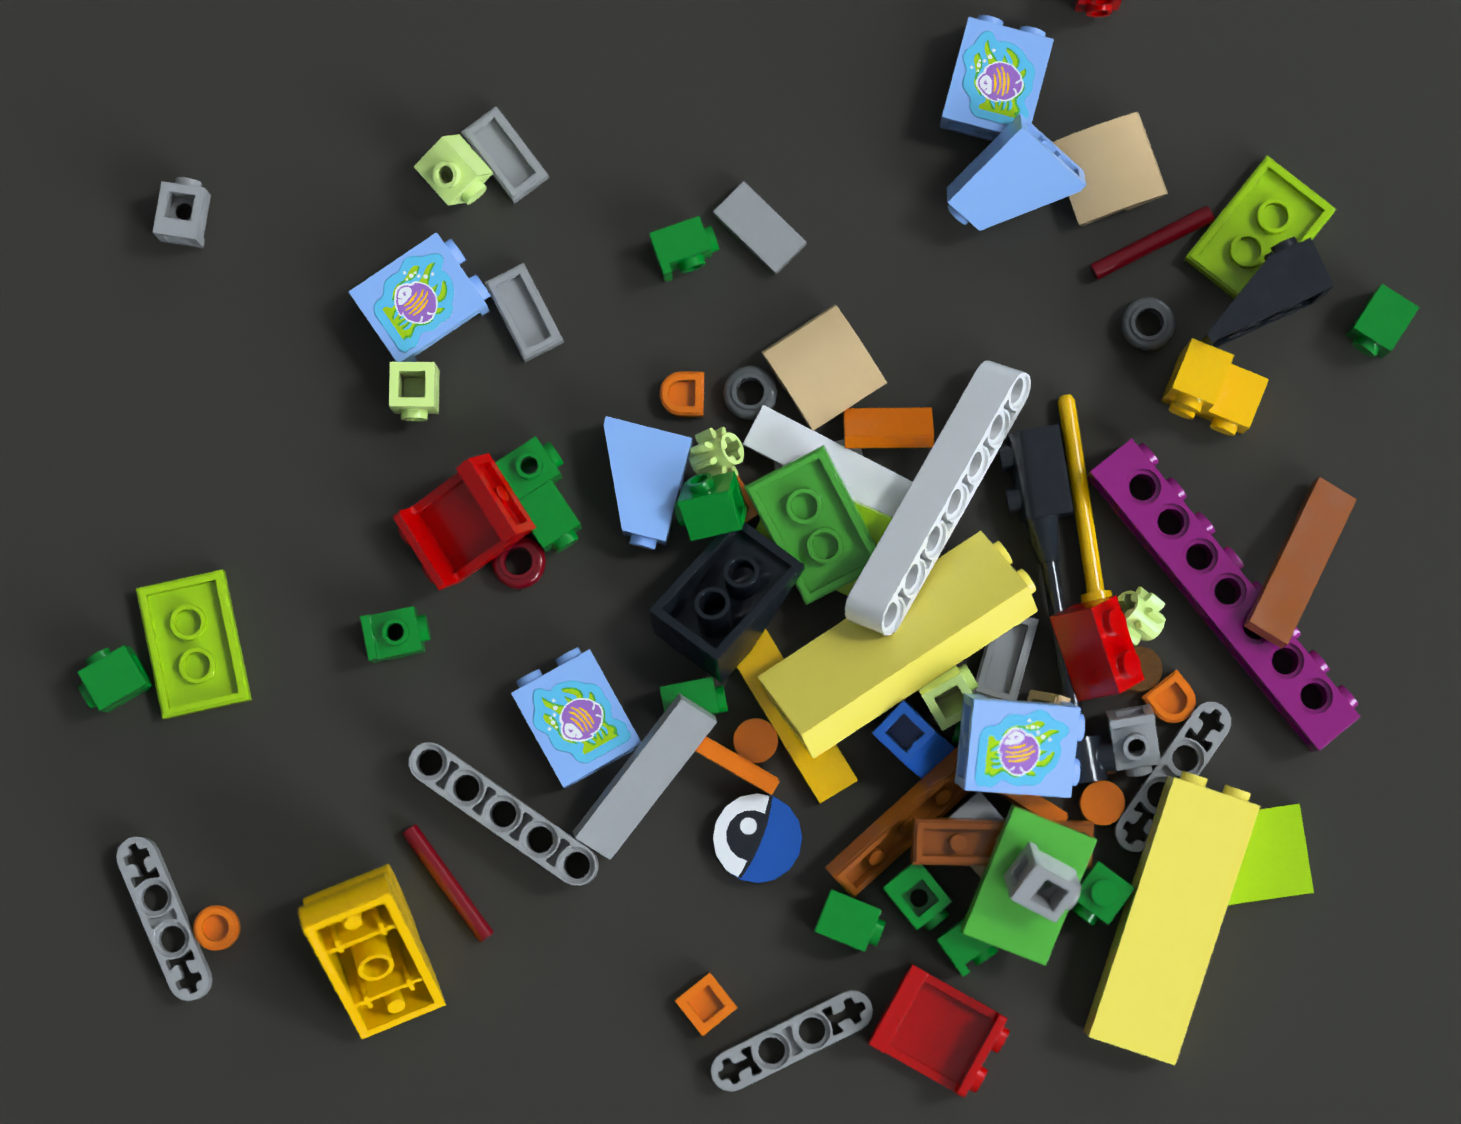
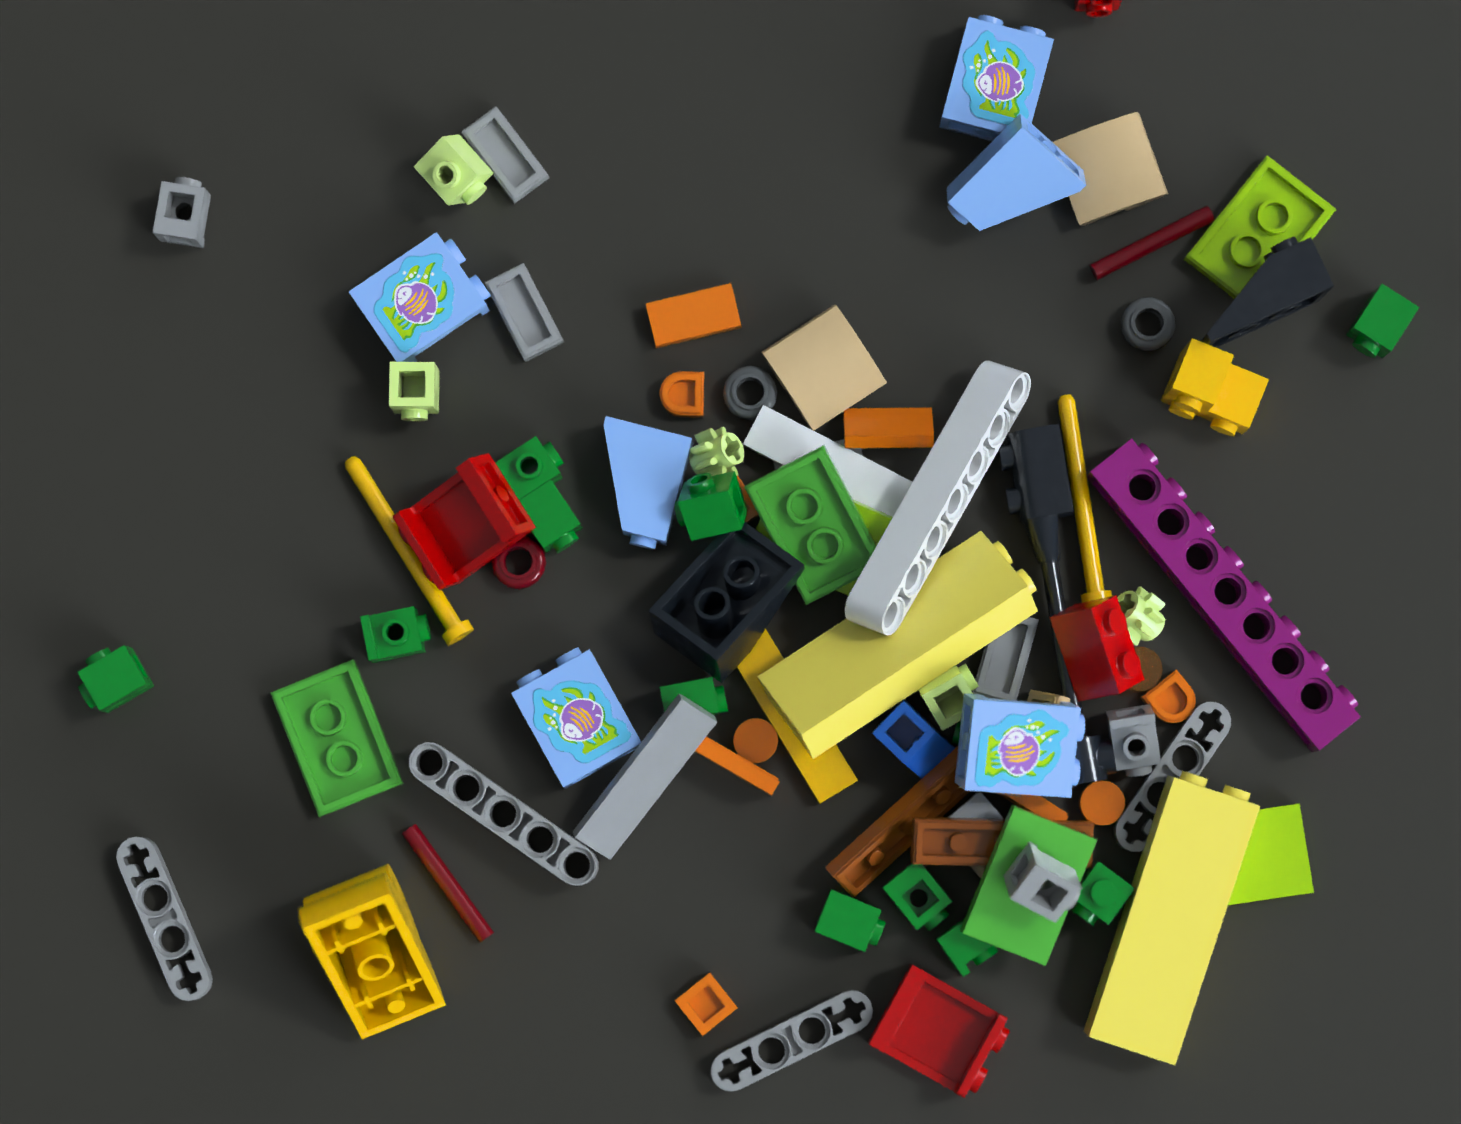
lime tile [136,569,252,719] -> none
orange tile [193,905,241,950] -> none
green brick [649,216,720,282] -> none
light grey tile [713,181,806,275] -> none
tile [713,793,802,883] -> none
dark orange tile [1243,477,1357,649] -> none
none -> bright green tile [271,659,404,817]
none -> yellow bar [345,456,474,646]
none -> orange tile [645,283,742,348]

